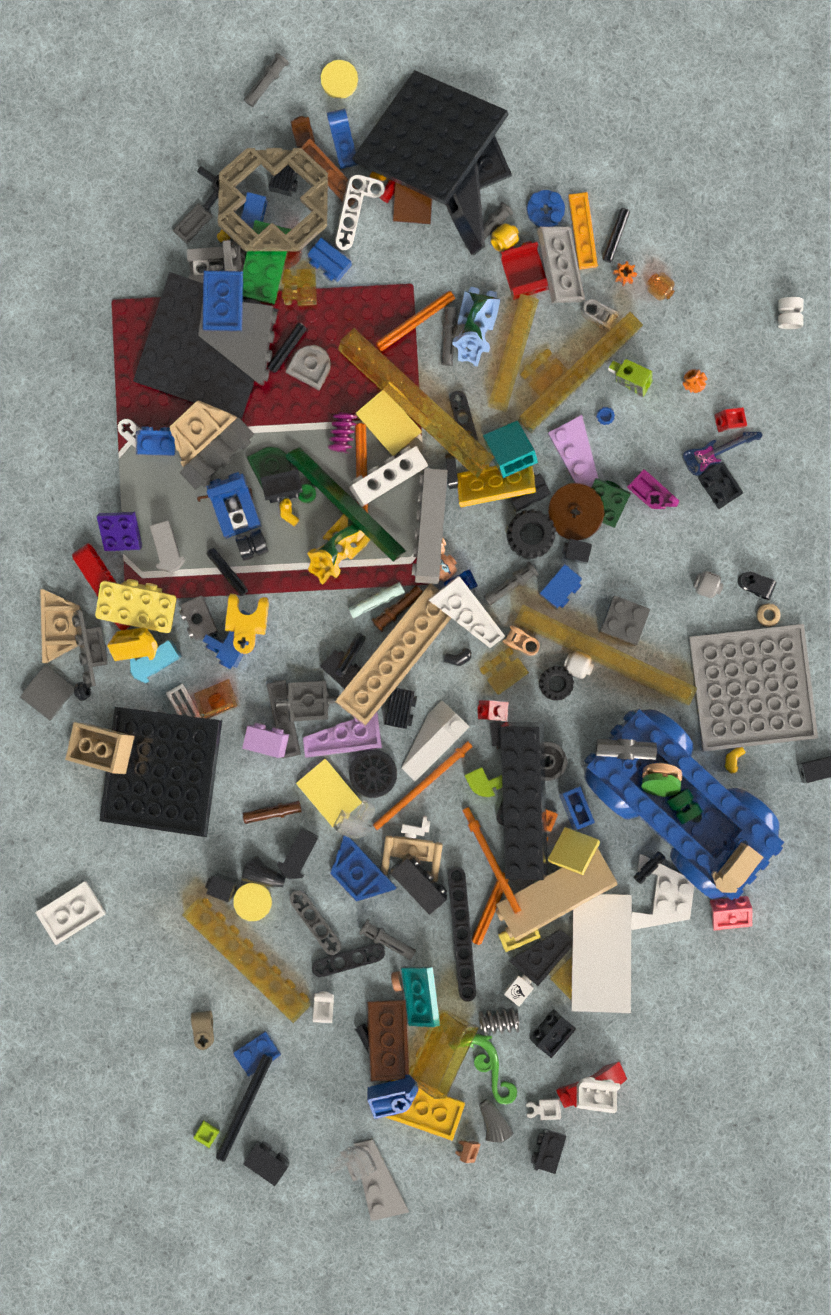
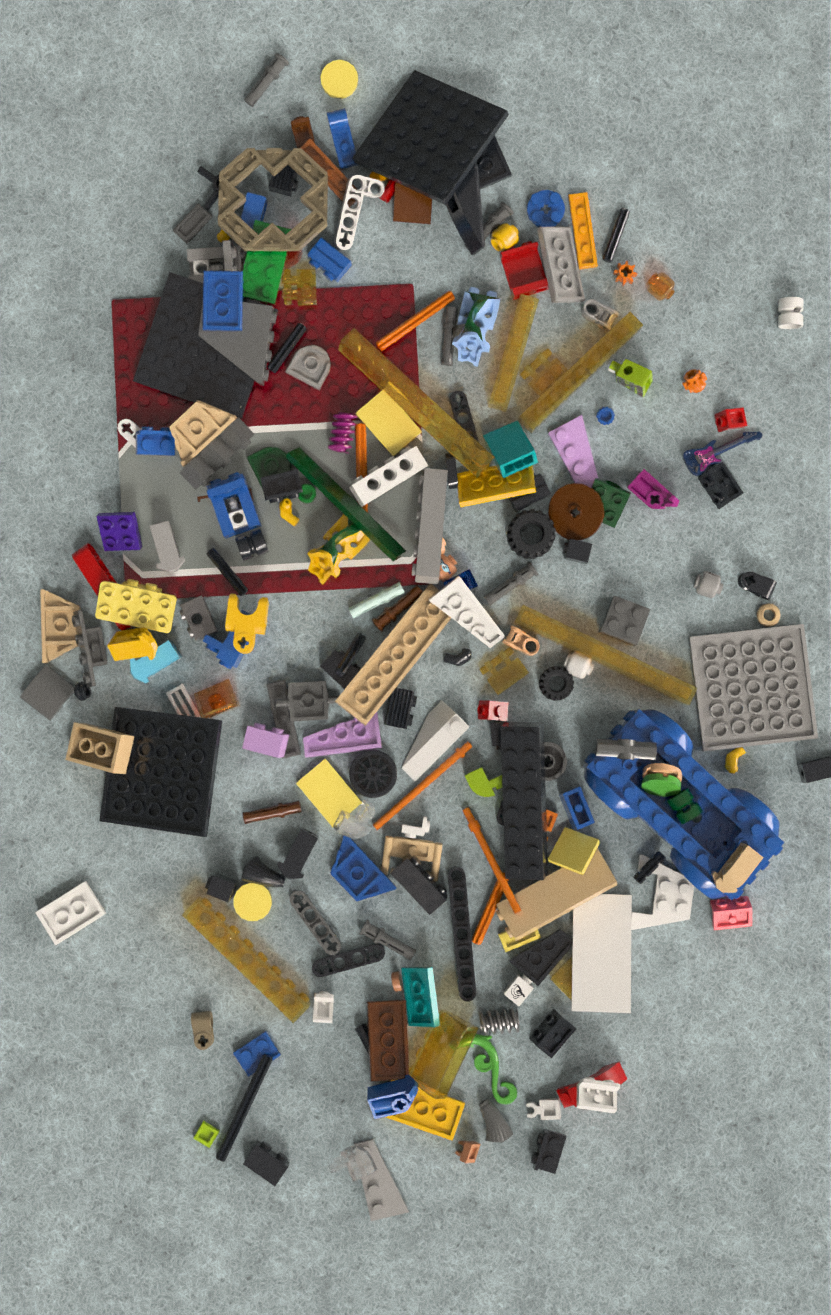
blue brick [539,565,582,609] -> none

